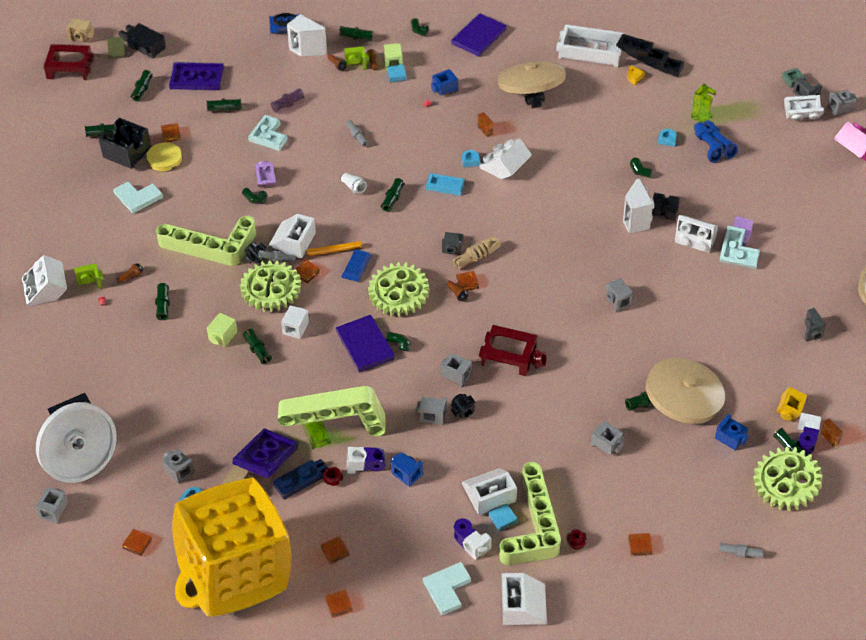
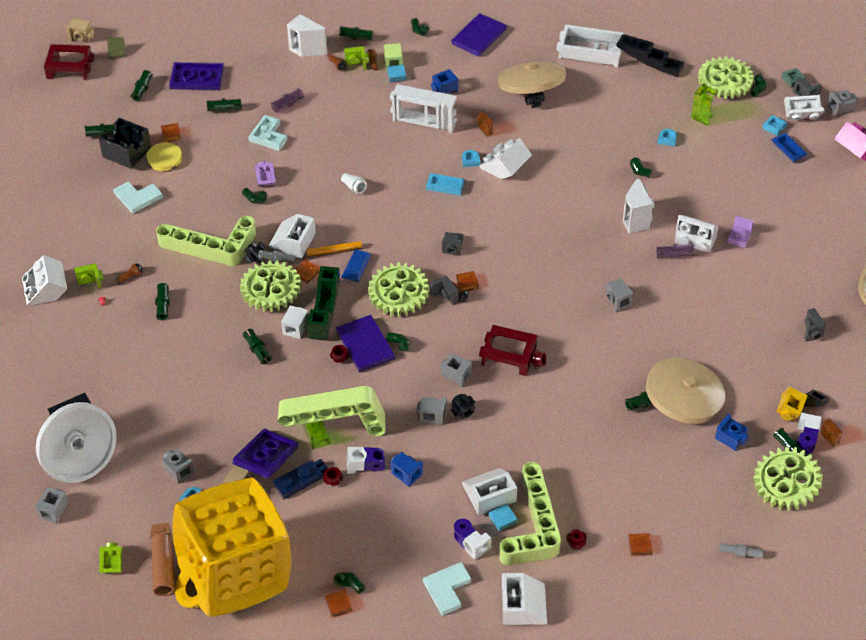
black hinge [118,23,166,59] -> none
clear orange tile [122,529,152,556] -> none
yellowish green brick [207,313,238,347] -> none
piece [269,13,302,34] -> none
clear orange tile [320,536,349,564] -> none
light grey bar [346,120,368,147] -> none
dark green pin [381,178,405,212] -> none
tan hinge [453,236,501,270] -> none
light grey brick [591,421,624,455] -> none
yellow tile [628,65,645,85] -> none
black wheel [652,192,680,220] -> none
blue piece [694,120,738,163] -> none
light aqua tile [719,226,760,269] -> none
none -> lime bracket [99,543,124,574]
none -> nougat piece [150,523,174,596]
none -> dark green arch [307,266,341,340]
none -> dark red plate [330,345,349,363]
none -> dark green arm [333,572,365,594]
none -> white door [390,84,457,133]
none -> dark grey bracket [430,275,459,305]
none -> clear purple pin [656,243,695,259]
none -> yellowish green gear [698,56,754,99]
none -> dark green arm [750,74,767,97]
none -> medium azure tile [762,115,787,136]
none -> blue tile [772,133,807,162]
none -> black slope [803,389,830,407]

